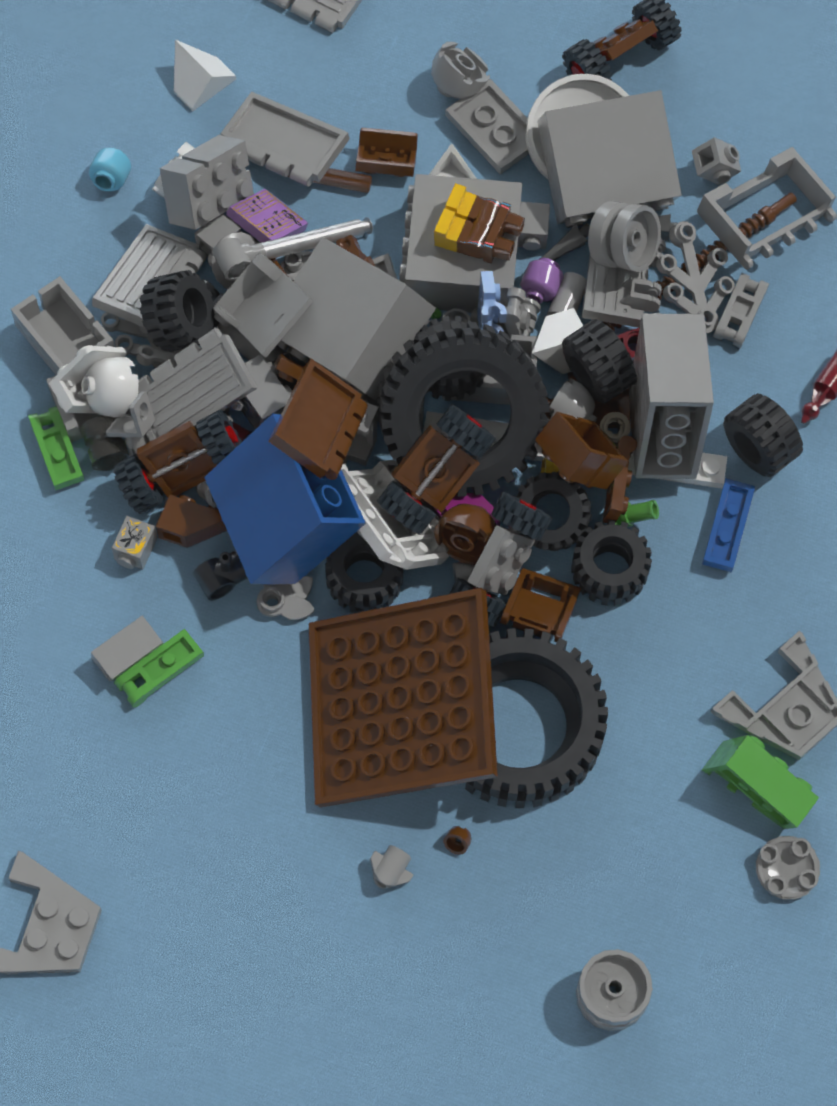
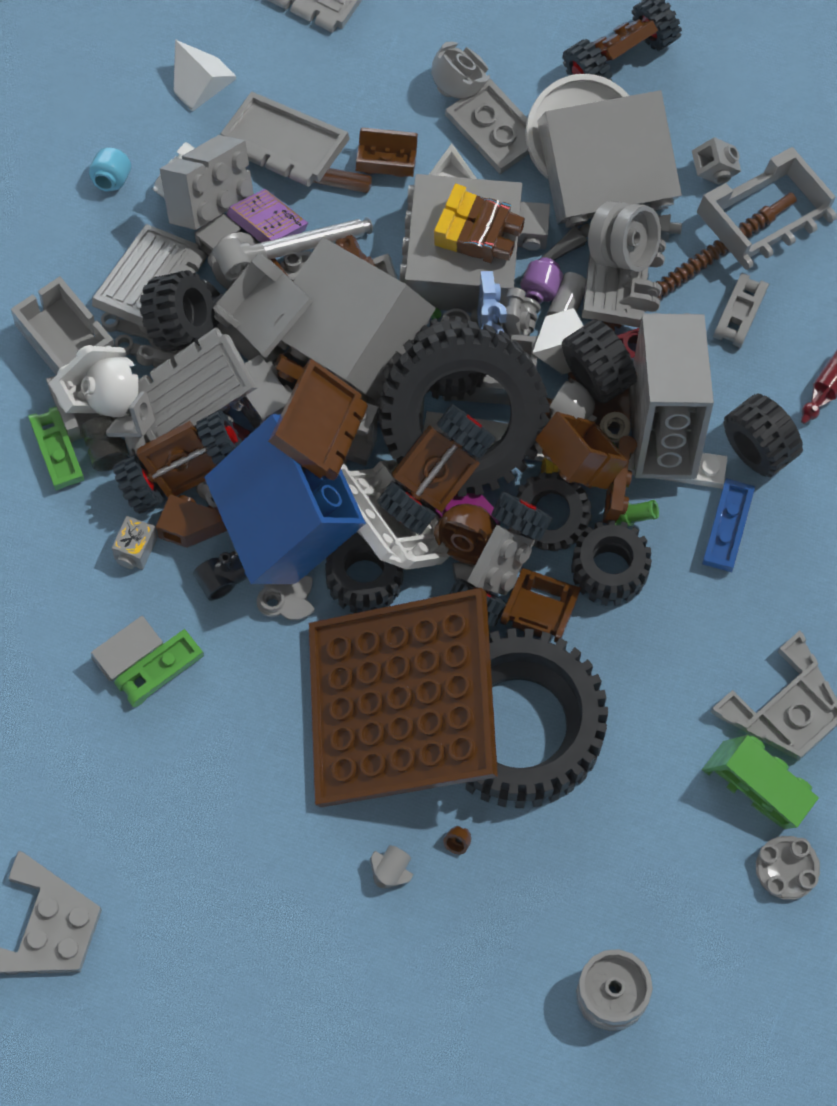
light grey plant [656,221,735,334] -> none

